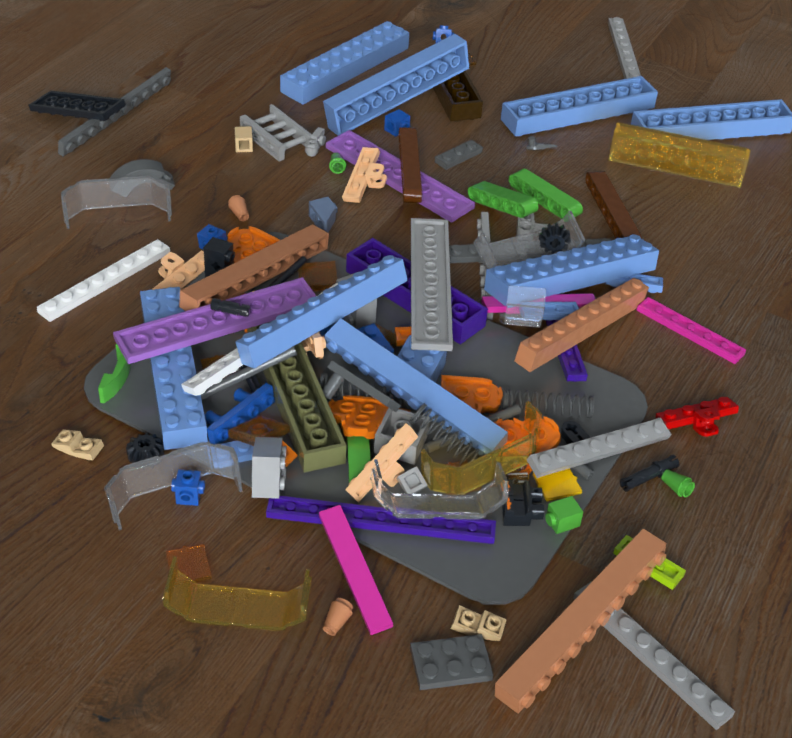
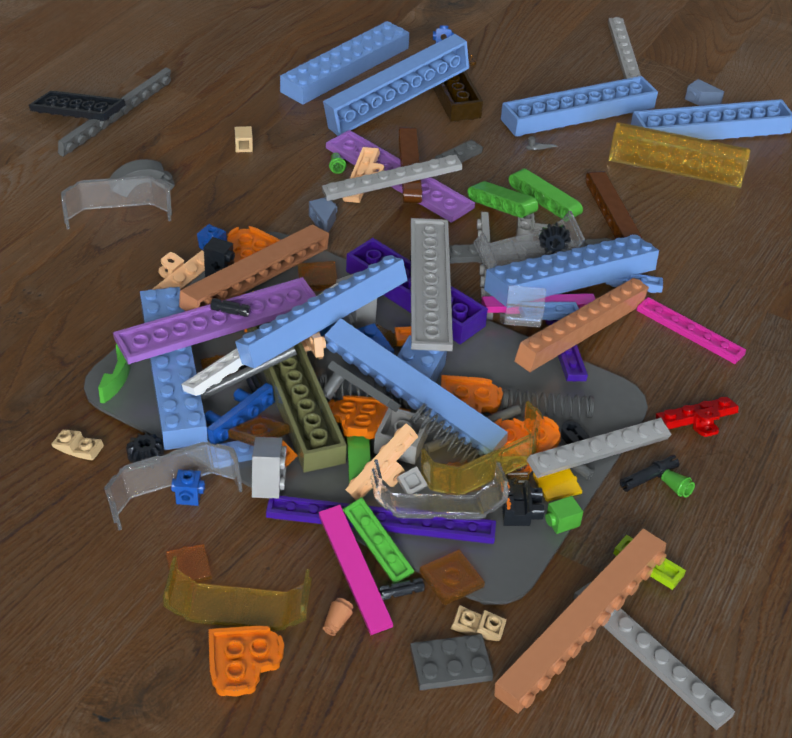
white plate [37,239,170,322] -> none
nougat cone [228,195,249,221] -> none
light grey fence [240,104,312,162] -> none
black piece [266,256,307,288] -> none
light grey plate [305,127,326,157] -> none
blue brick [384,109,410,137] -> none
none -> orange plate [208,626,284,697]
none -> light grey plate [322,155,462,201]
none -> bright green tile [343,497,414,583]
none -> black axle [379,578,425,600]
none -> clear orange tile [419,550,485,606]
none -> sand blue slope [685,79,724,106]

